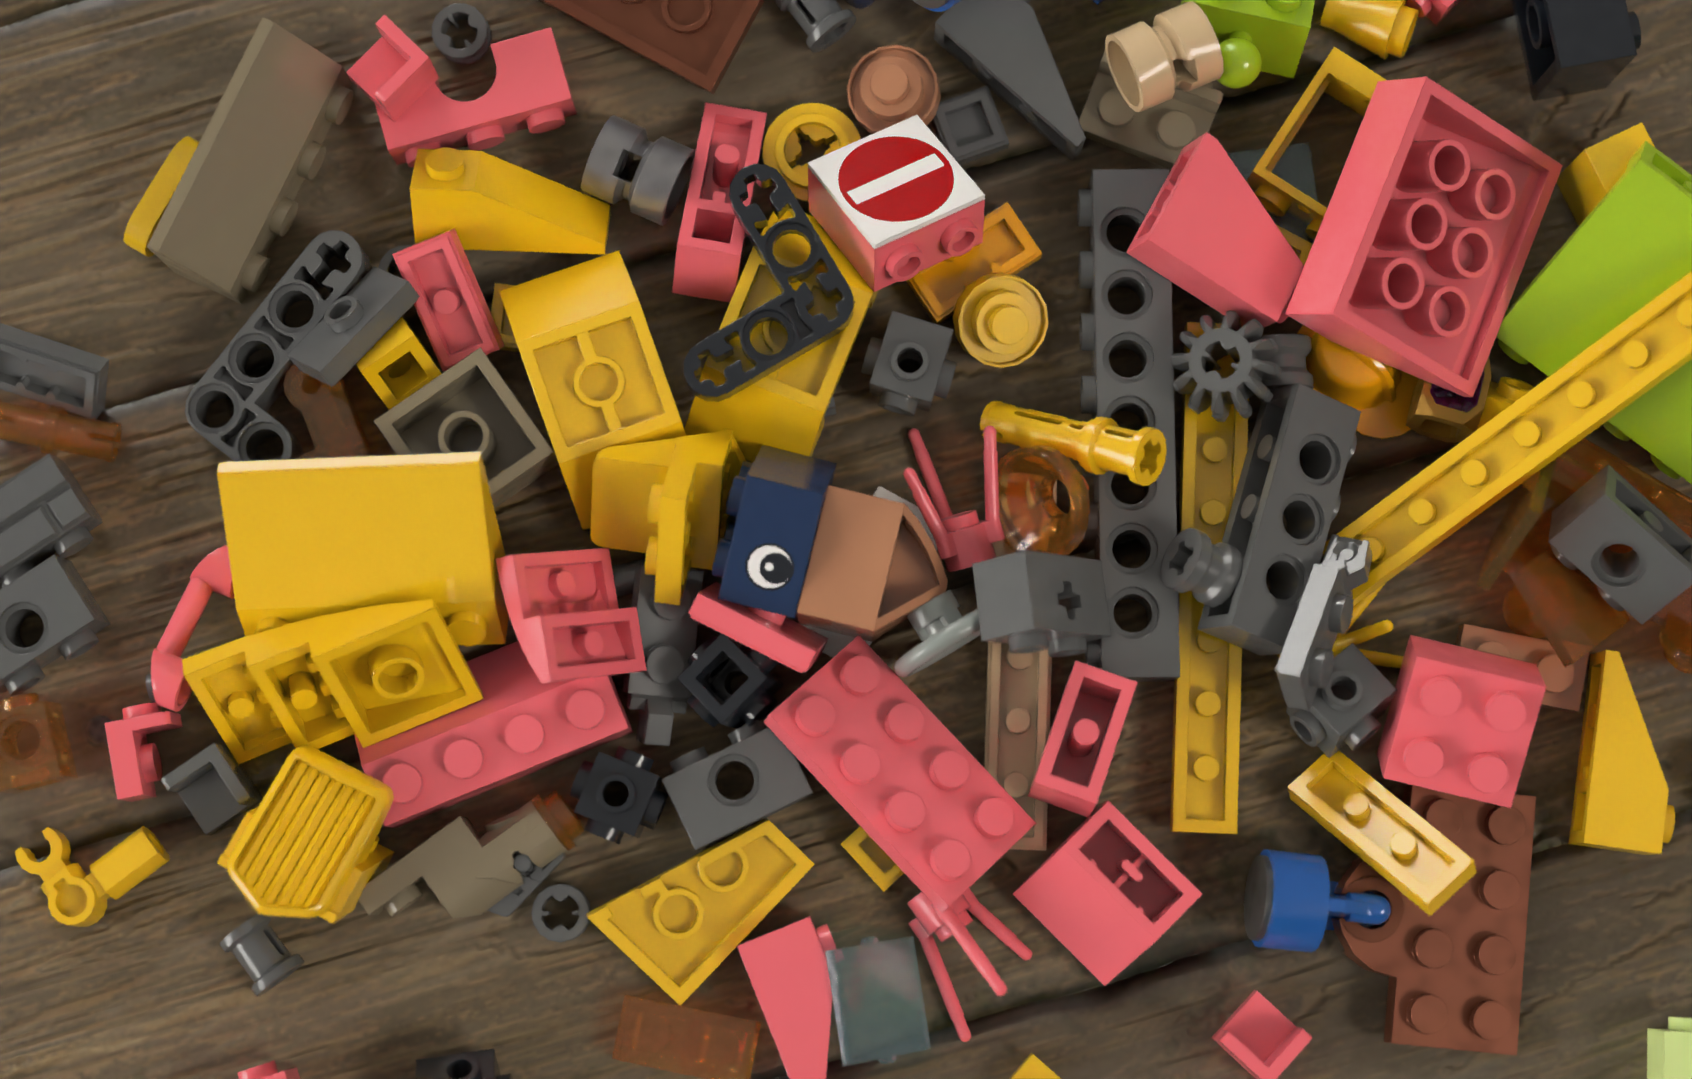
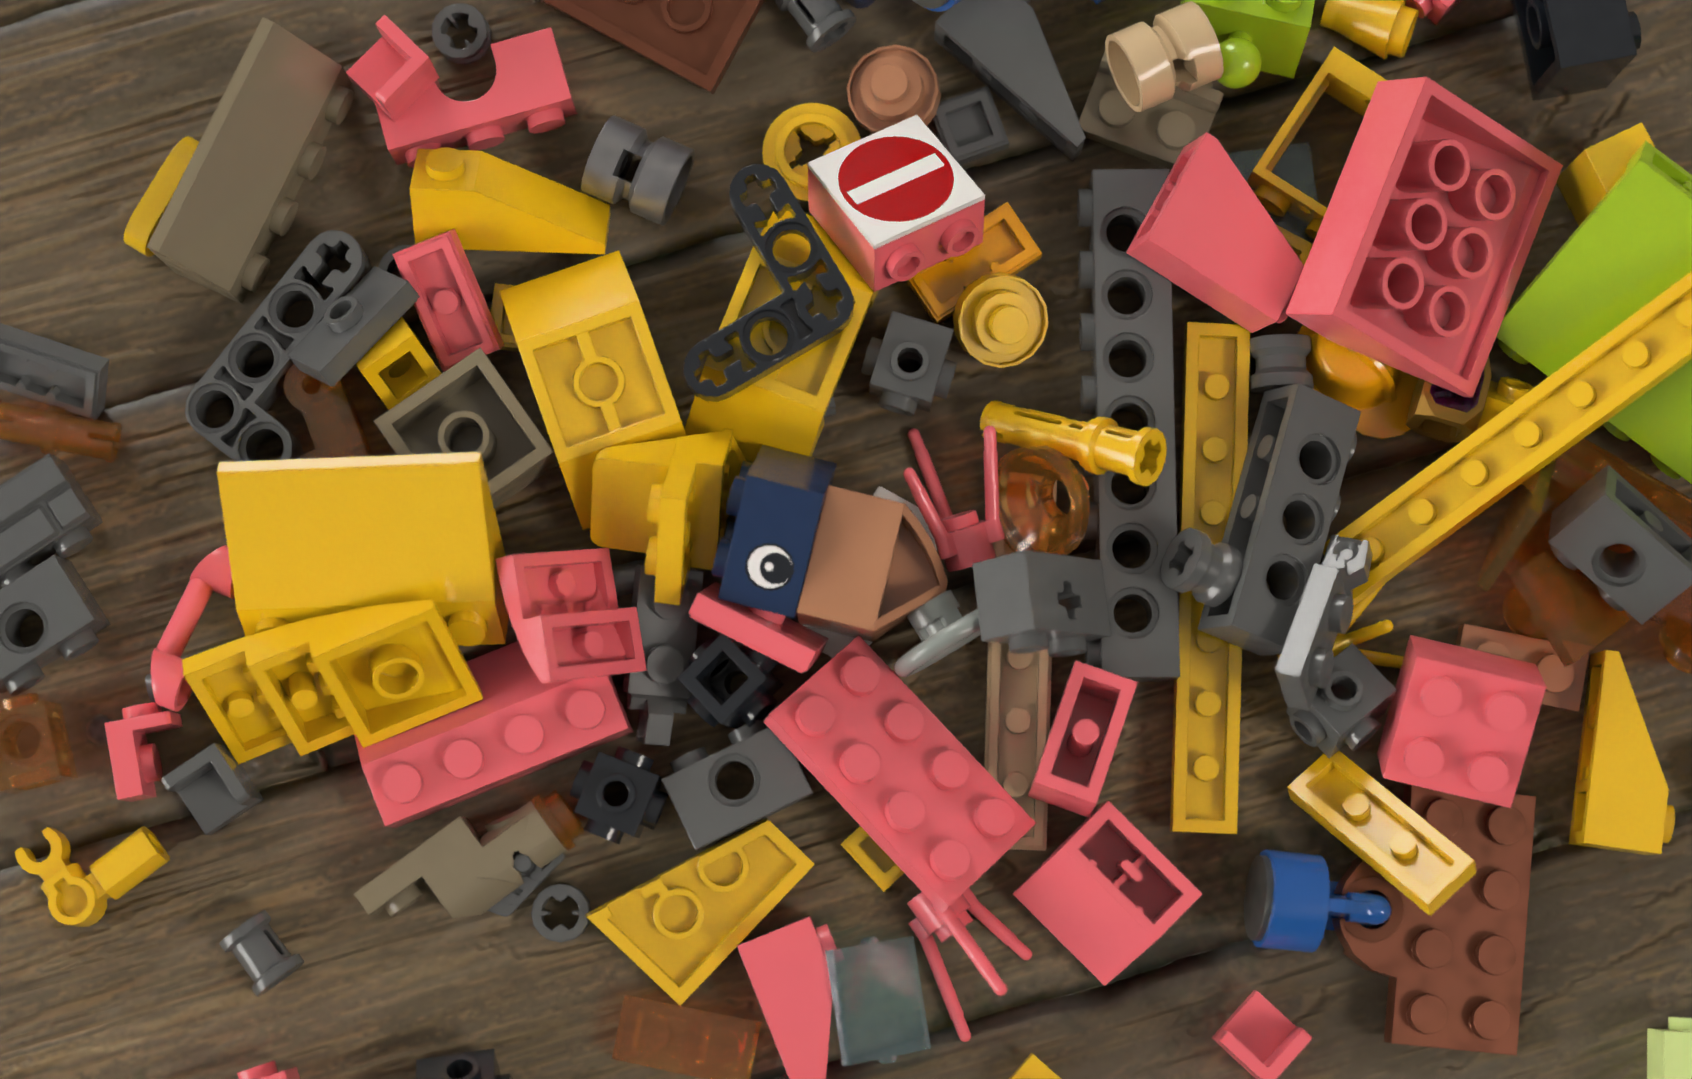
yellow piece [217,745,394,924] -> none
coral slope [672,103,767,303] -> none
dark grey gear [1170,311,1282,422] -> none

